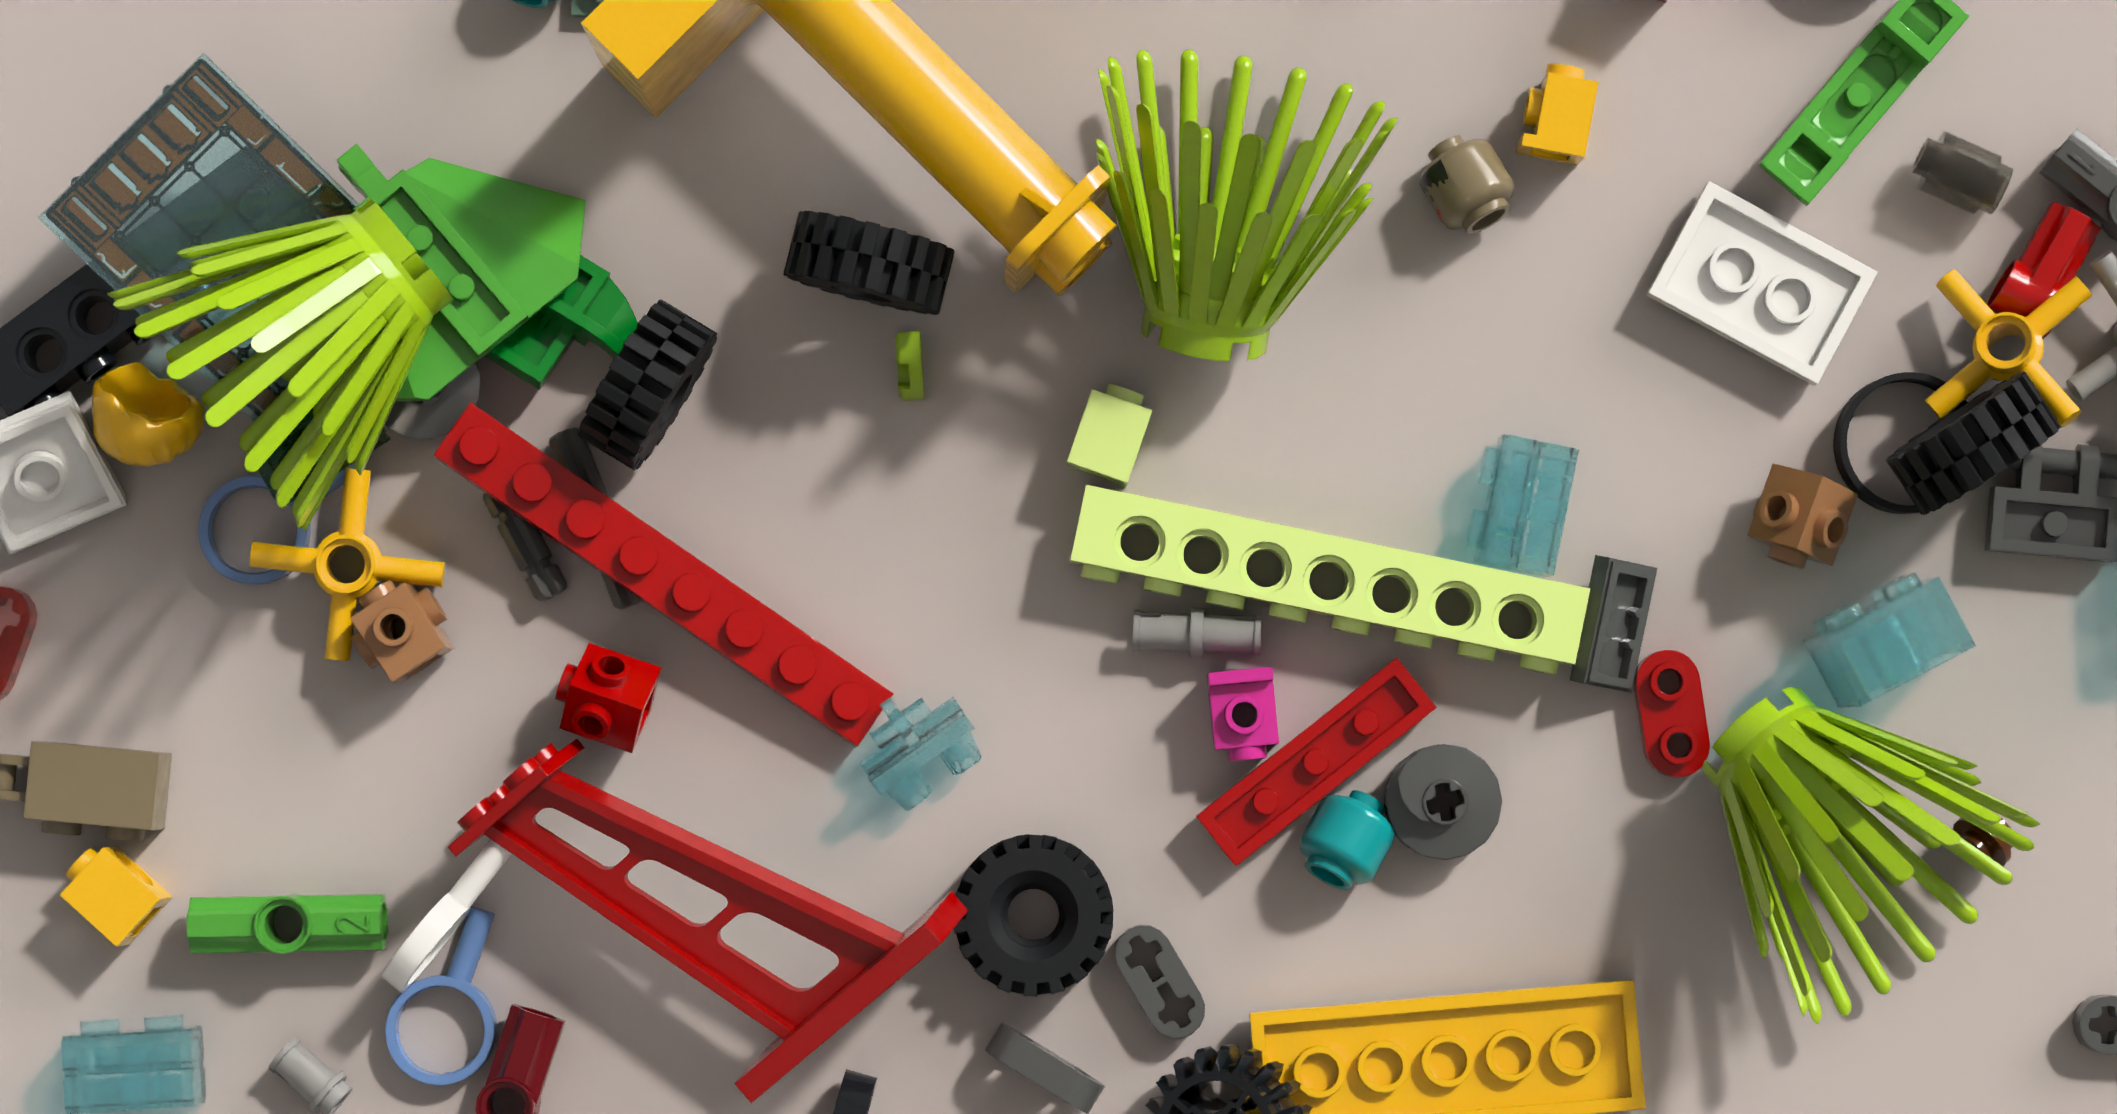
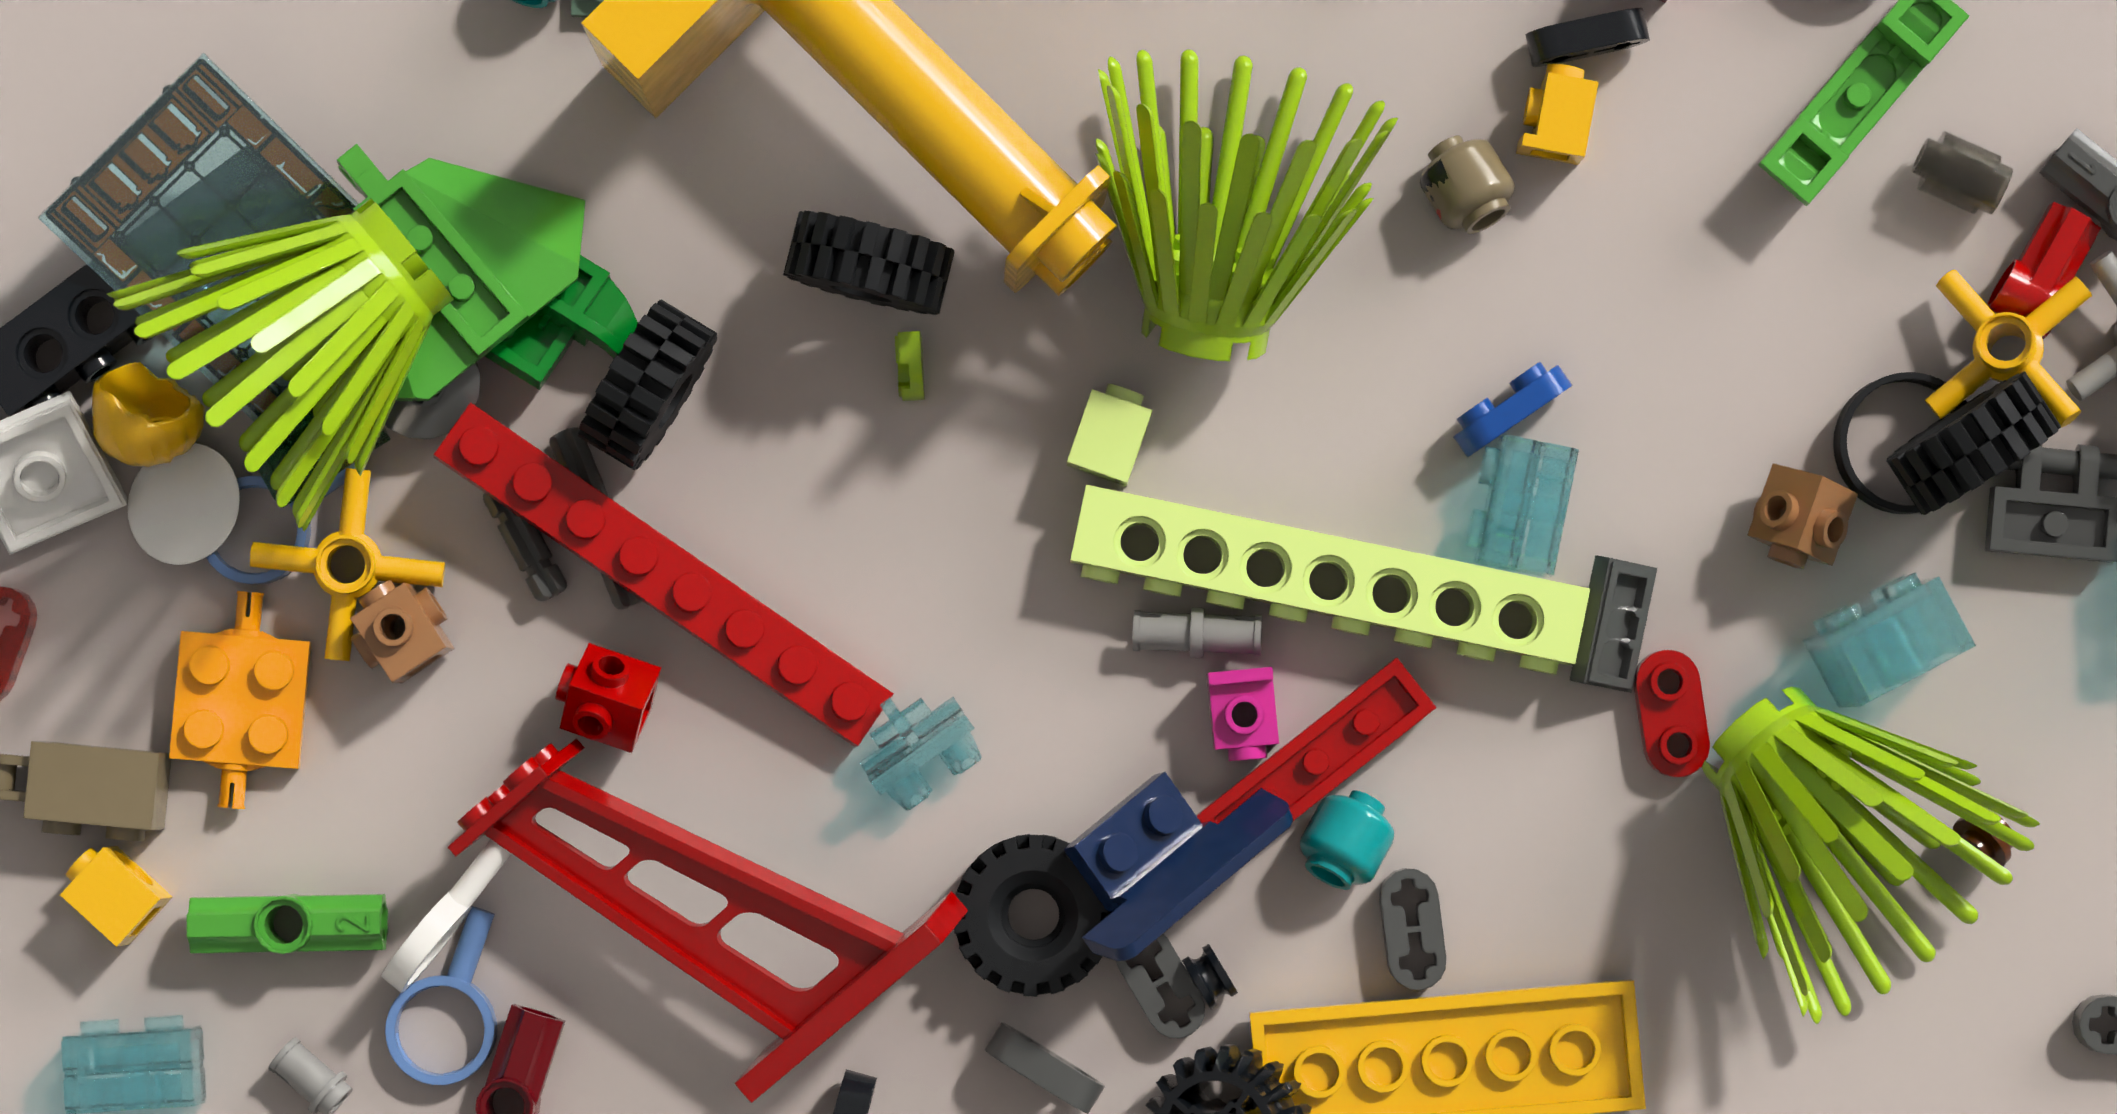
dark grey piece [1384,744,1502,860] -> none
white plate [1646,181,1878,386] -> none
none -> white sticker [128,443,240,565]
none -> light orange plate [169,591,311,809]
none -> dark blue plate [1064,772,1293,961]
none -> black bush [1182,944,1238,1009]
none -> dark grey beam [1379,868,1446,990]
none -> blue plate [1453,361,1573,458]
none -> black beam [1525,8,1650,67]

